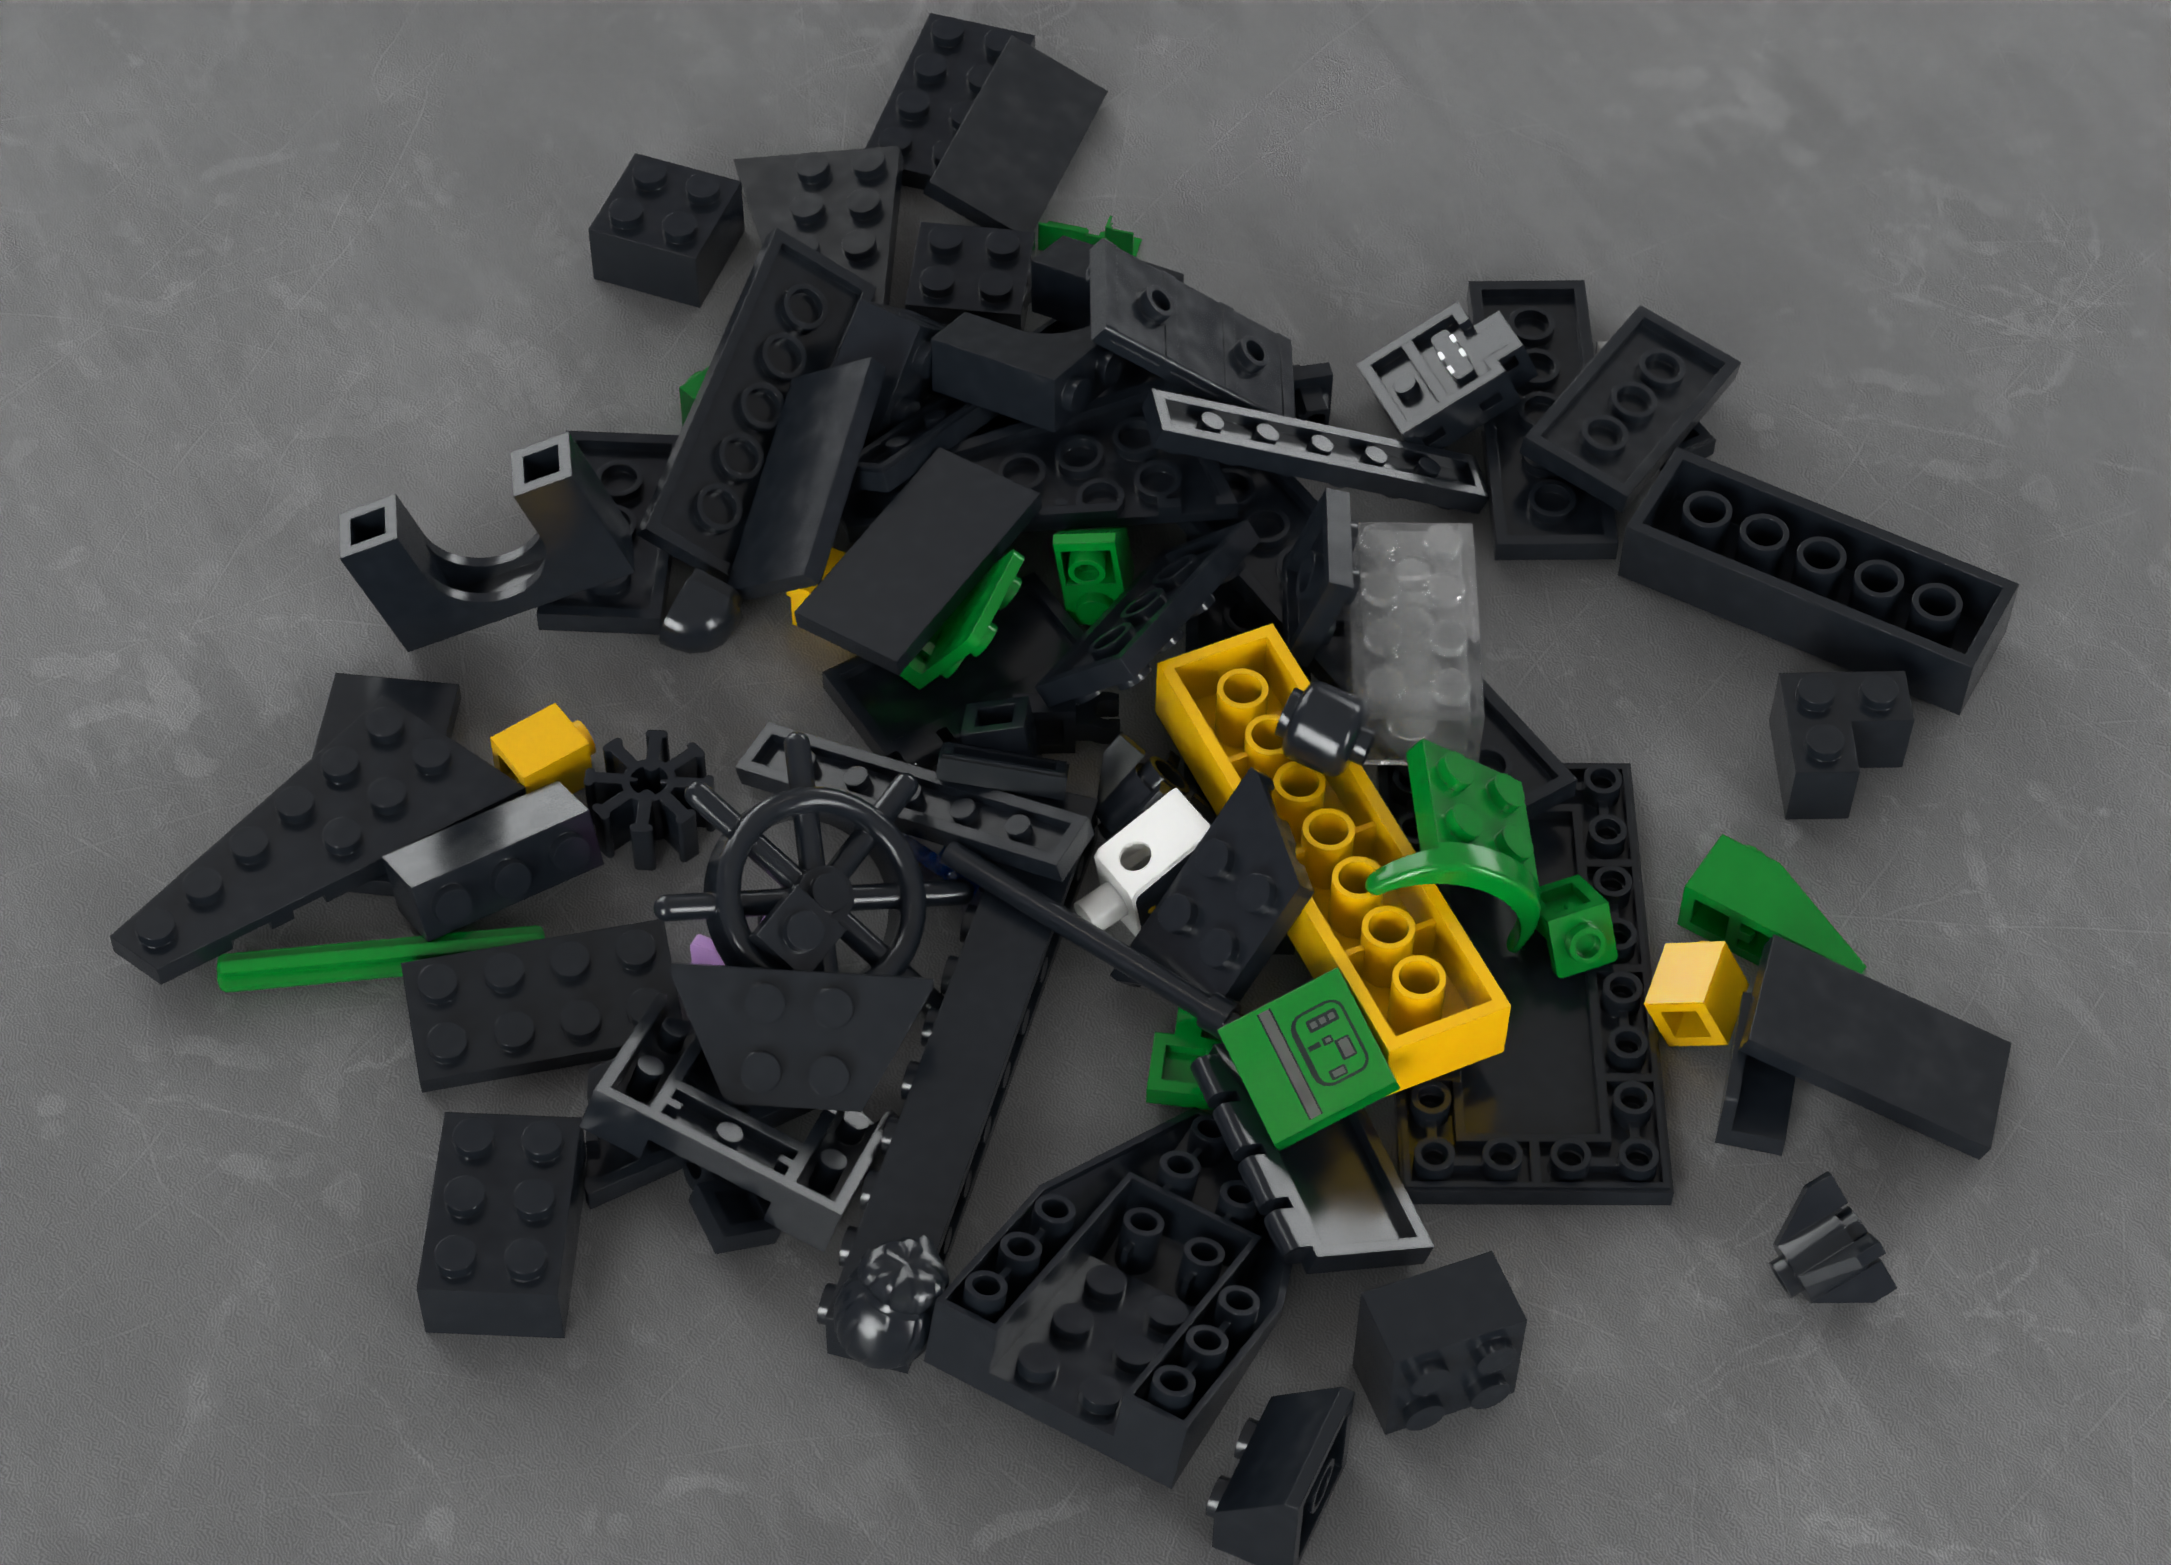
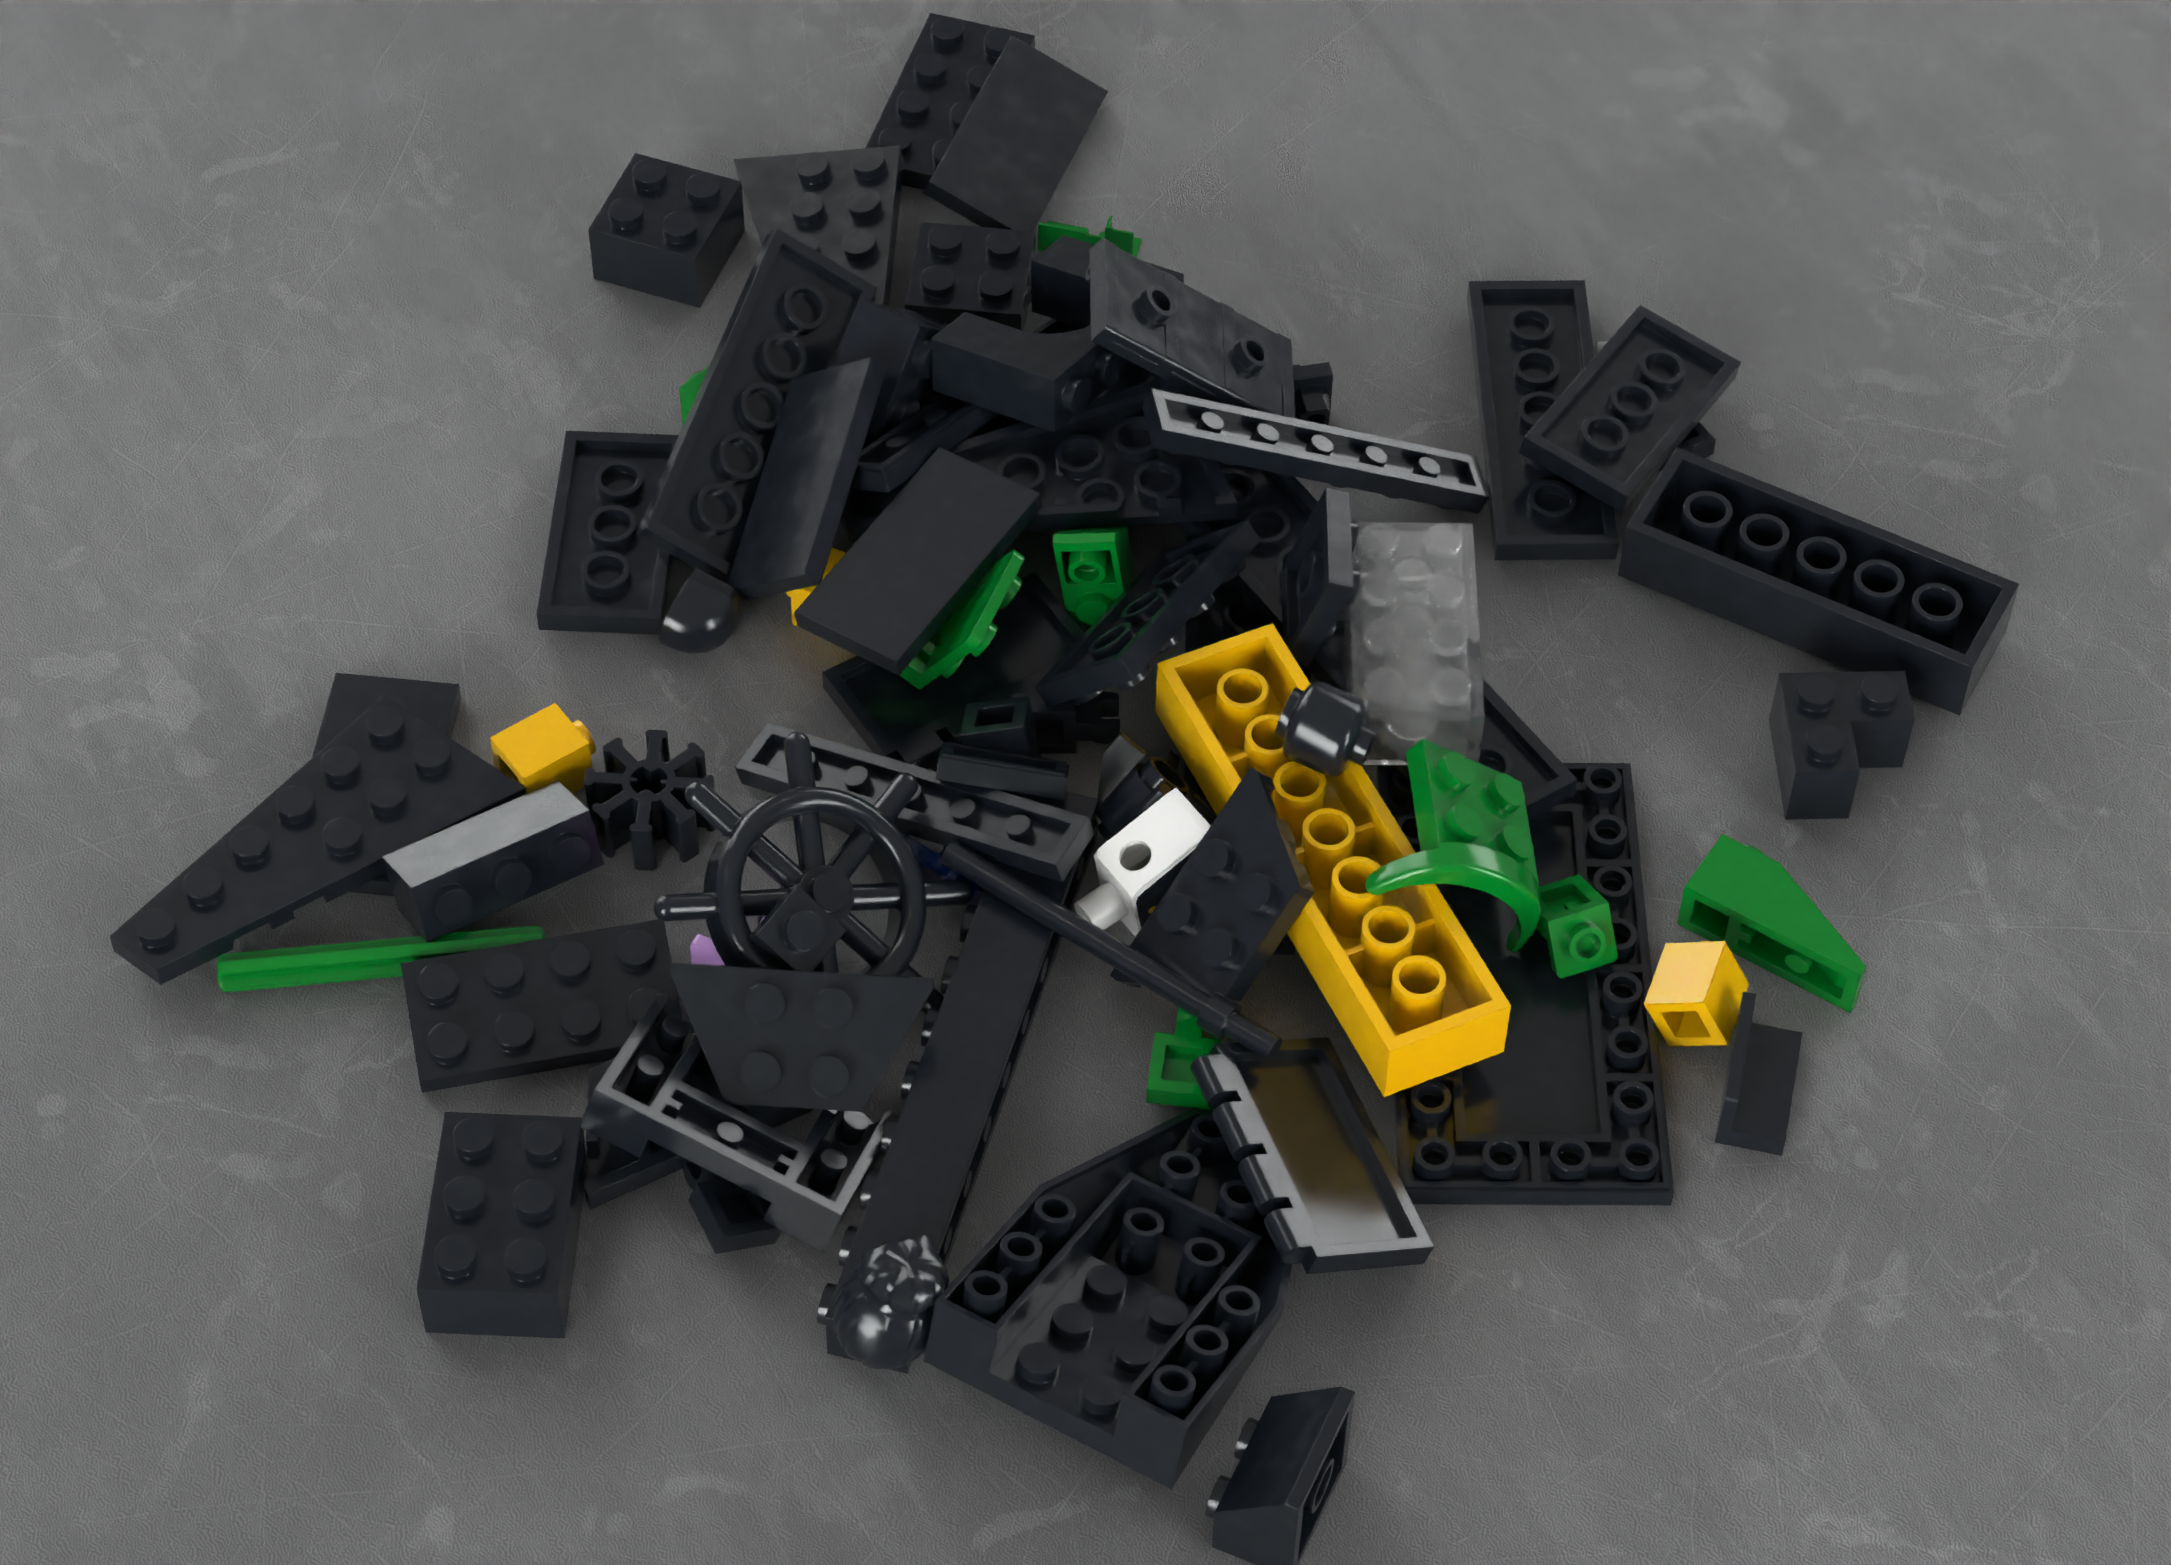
black arch [339,432,635,652] -> none
green tile [1217,967,1400,1151] -> none
black brick [1352,1251,1527,1435] -> none
piece [1356,302,1539,449] -> none
black tile [1738,934,2011,1160] -> none
black brick [1769,1171,1897,1303] -> none

